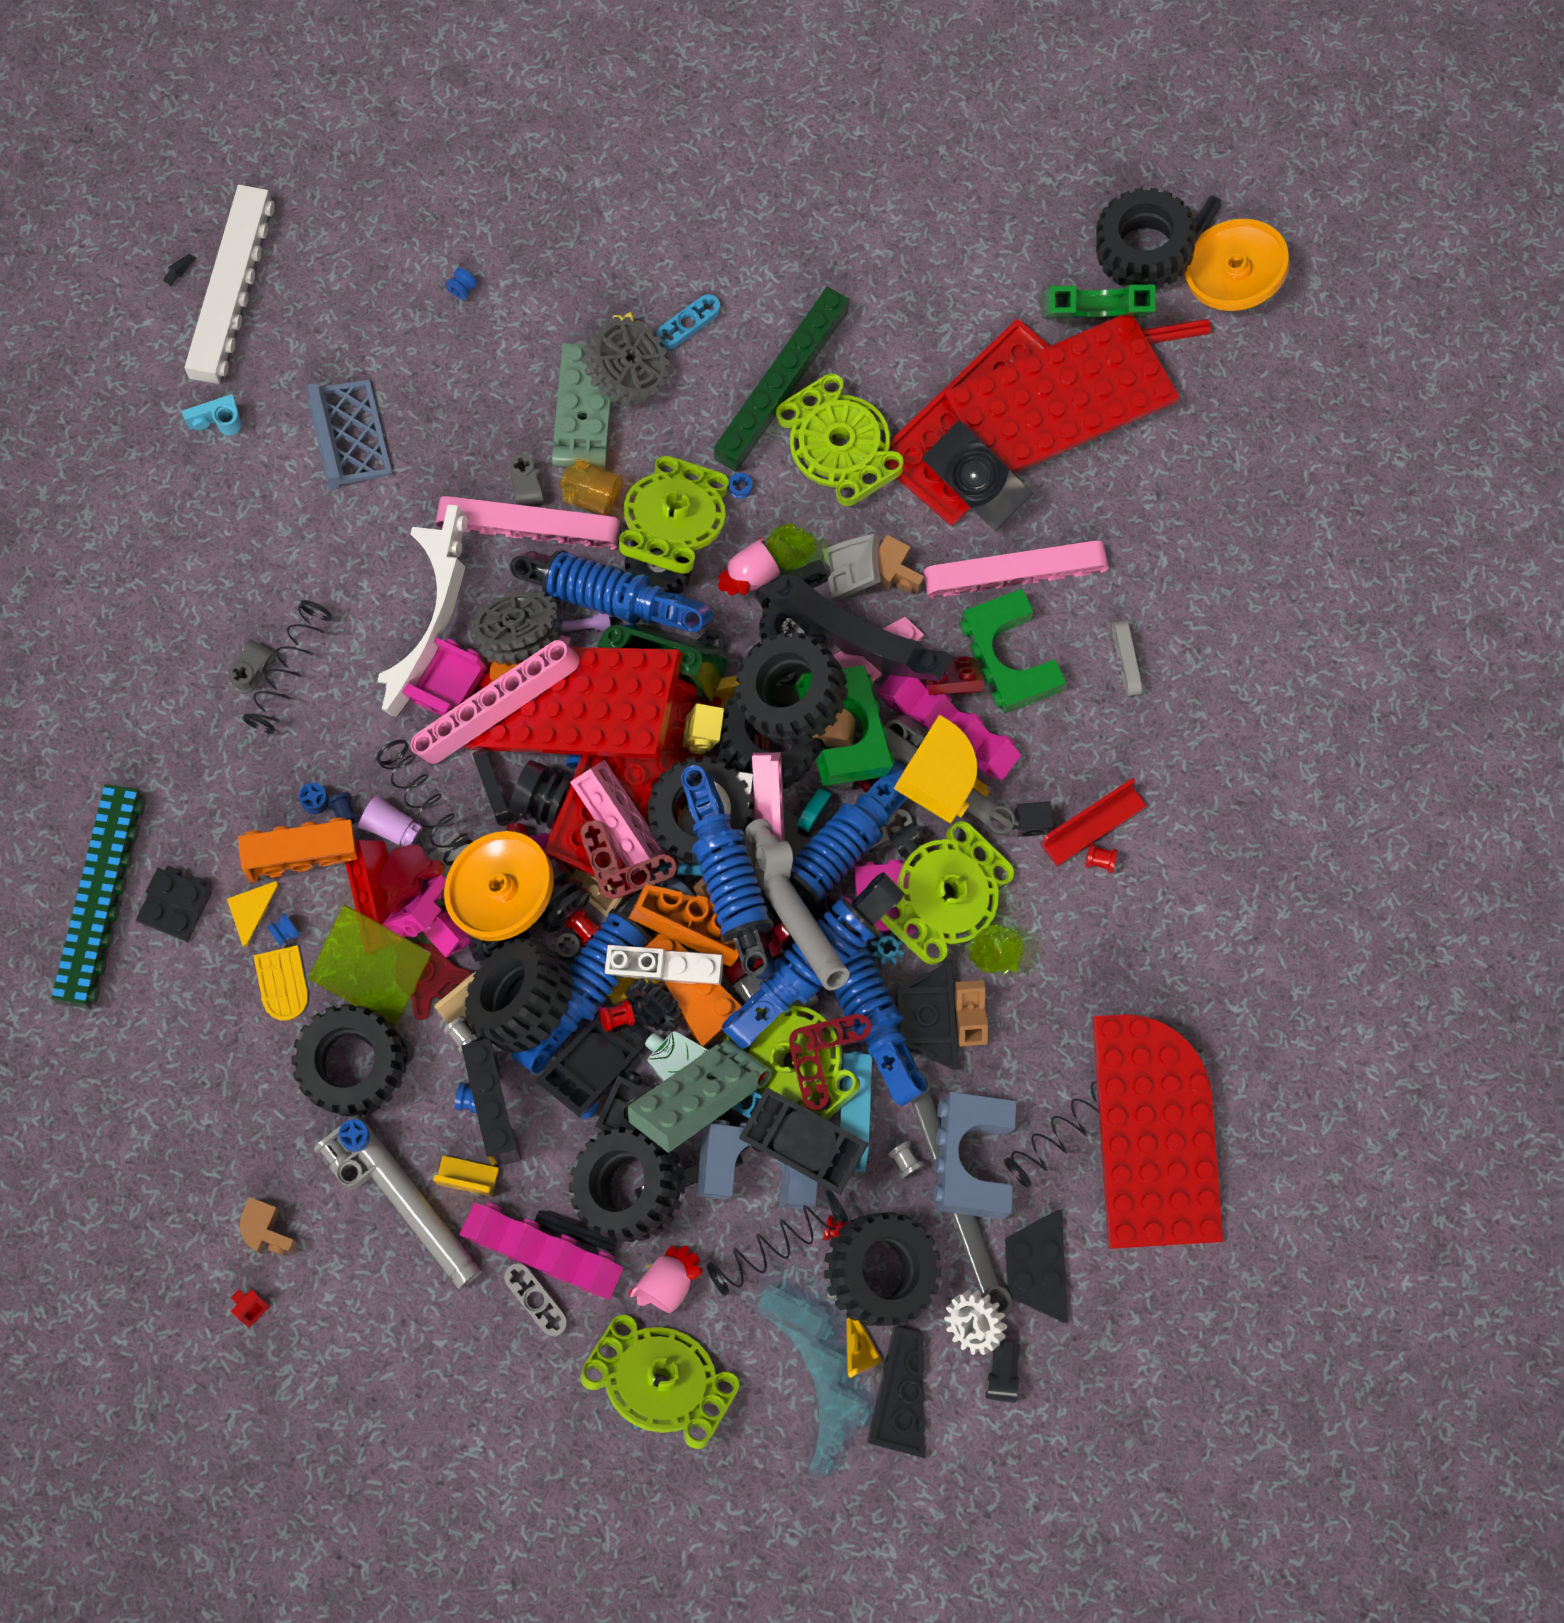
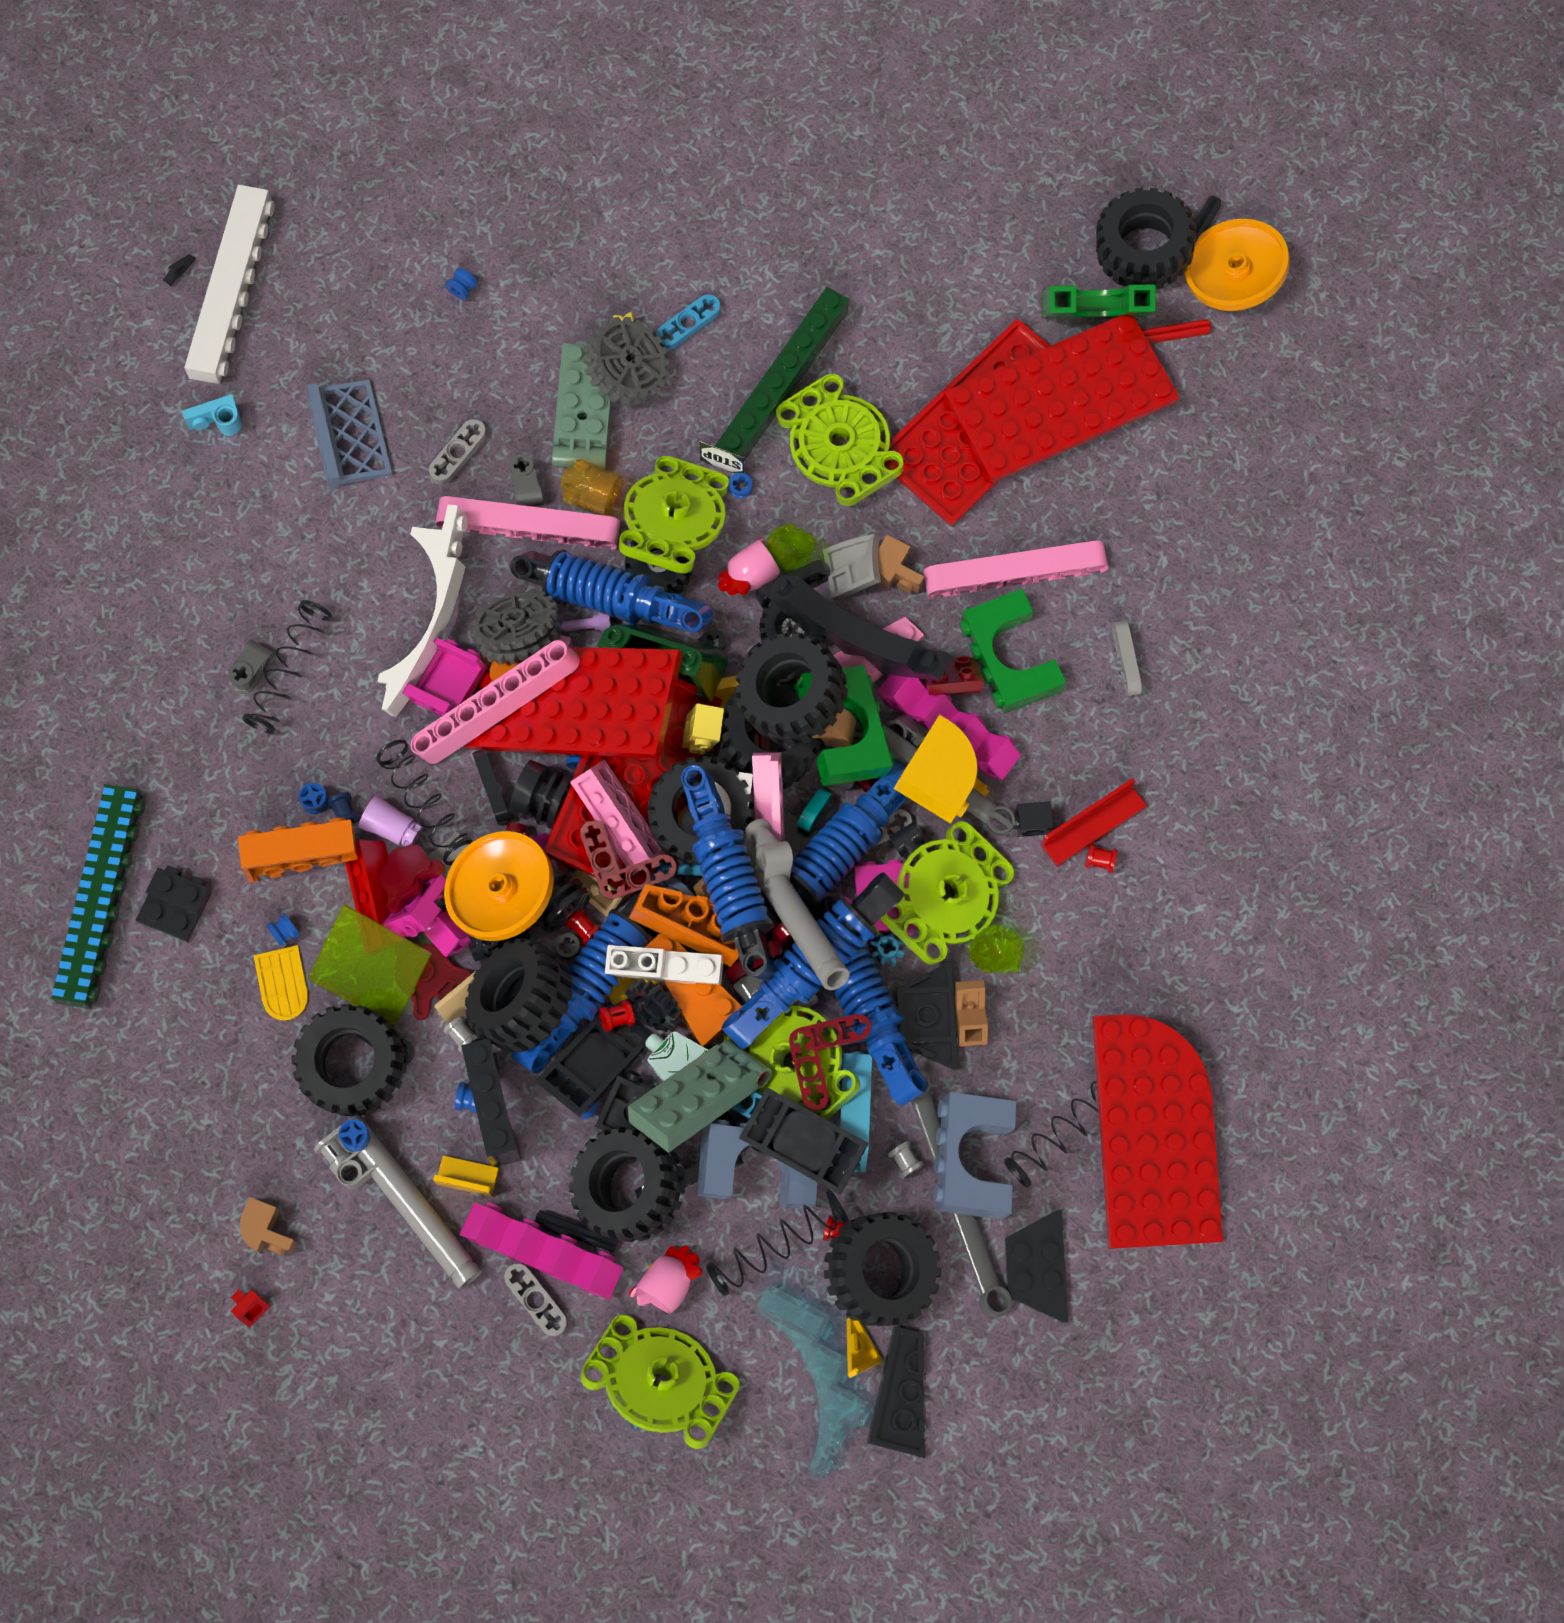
yellow tile [227,881,279,947] -> none
black slope [922,420,1034,532] -> none
white gear [944,1290,1007,1355] -> none
black piece [986,1341,1020,1403] -> none
none -> light grey beam [429,419,486,485]
none -> sticker [699,441,744,473]

